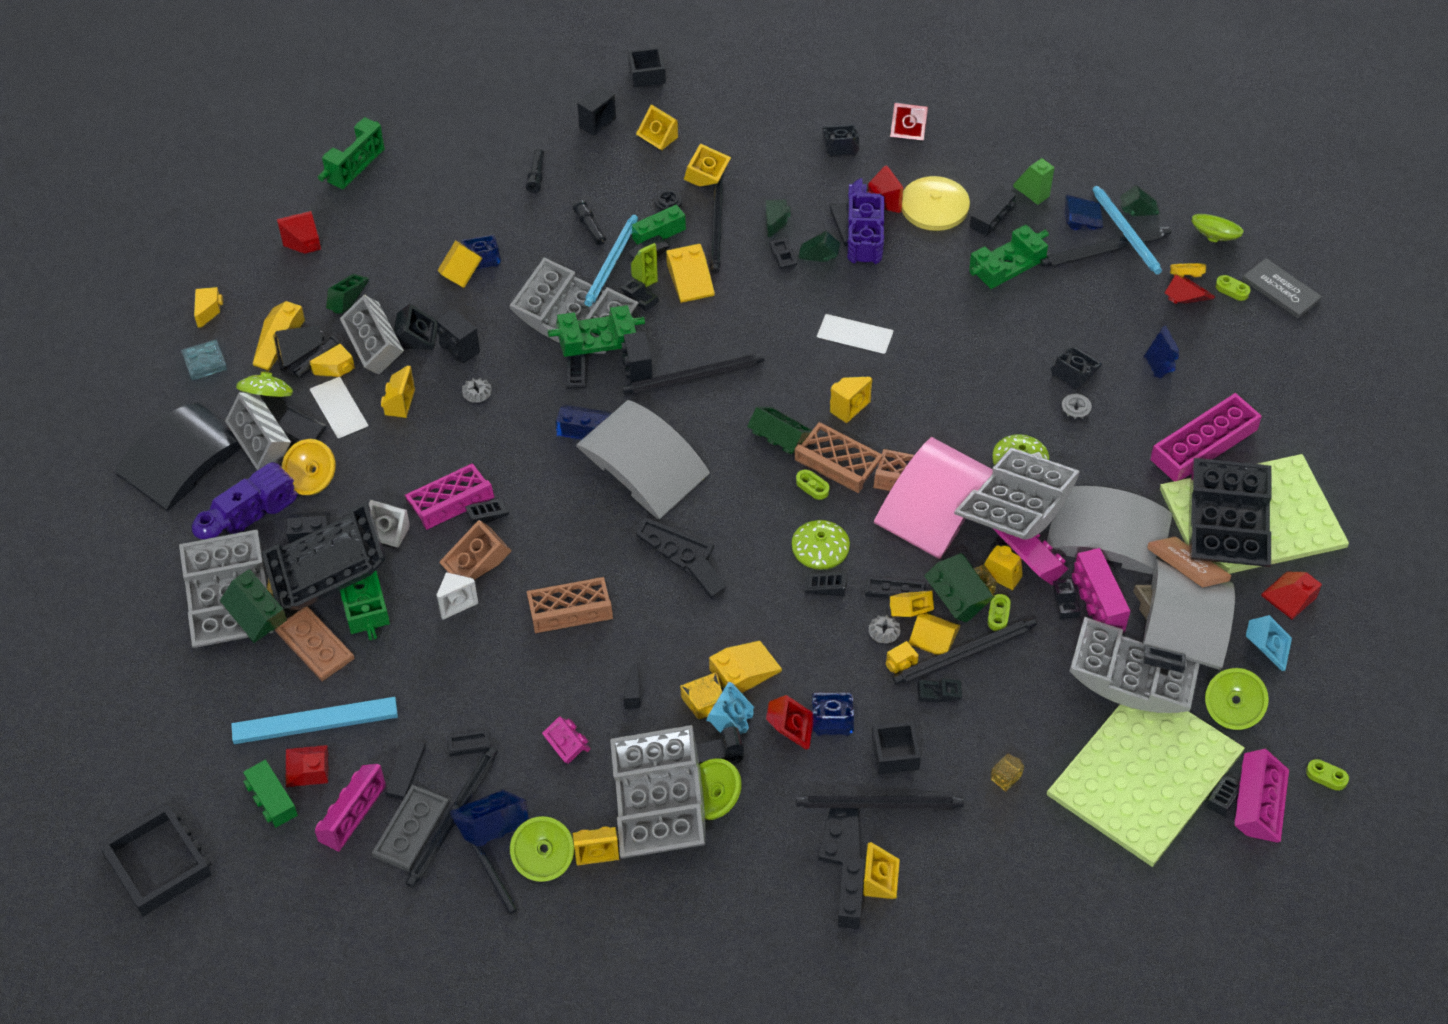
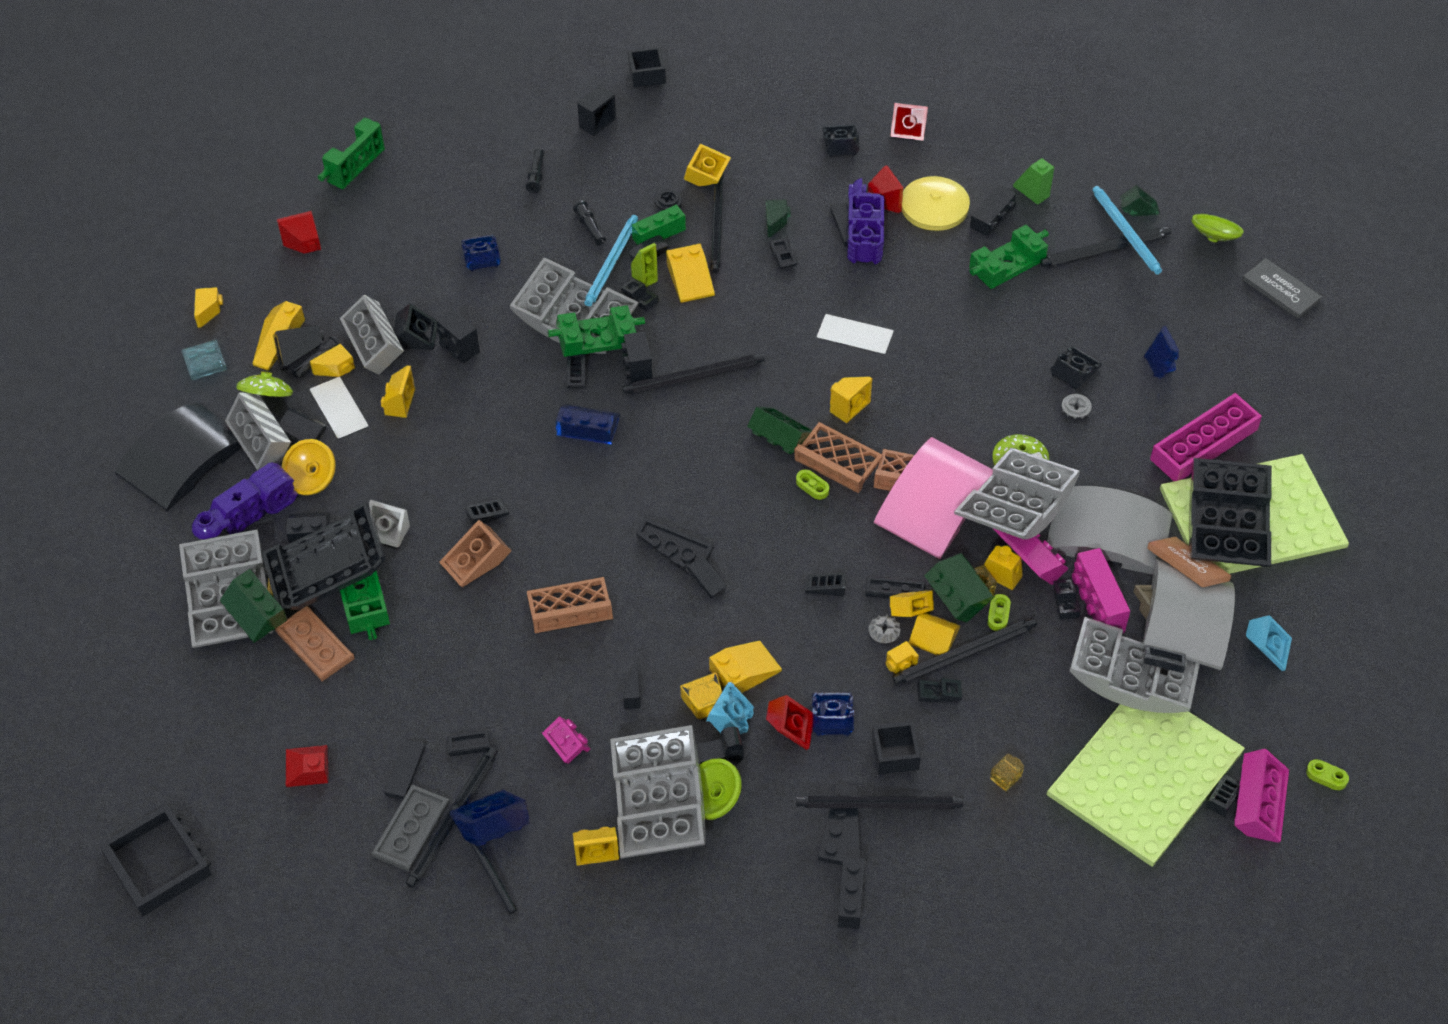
medium azure tile [231,697,398,744] -> none
green brick [243,760,298,828] -> none
dark pink slope [315,764,386,852] -> none
dark green slope [326,274,369,314] -> none
dark pink fence [405,463,494,530] -> none
white slope [437,572,478,619] -> none
yellow slope [438,240,482,288] -> none
light grey gear [462,377,492,402] -> none
lime dish [510,816,574,882] -> none
light grey slope [576,400,710,520] -> none
yellow slope [636,105,678,150] -> none
lime dish [792,520,850,569] -> none
clear green slope [798,231,840,262] -> none
yellow slope [863,842,900,899] -> none
clear blue slope [1065,195,1103,230] -> none
red slope [1165,275,1215,304] -> none
yellow plate [1170,263,1206,277] -> none
lime dish [1205,668,1268,730] -> none
lime plate [1215,275,1250,301] -> none
red slope [1261,572,1322,619] -> none

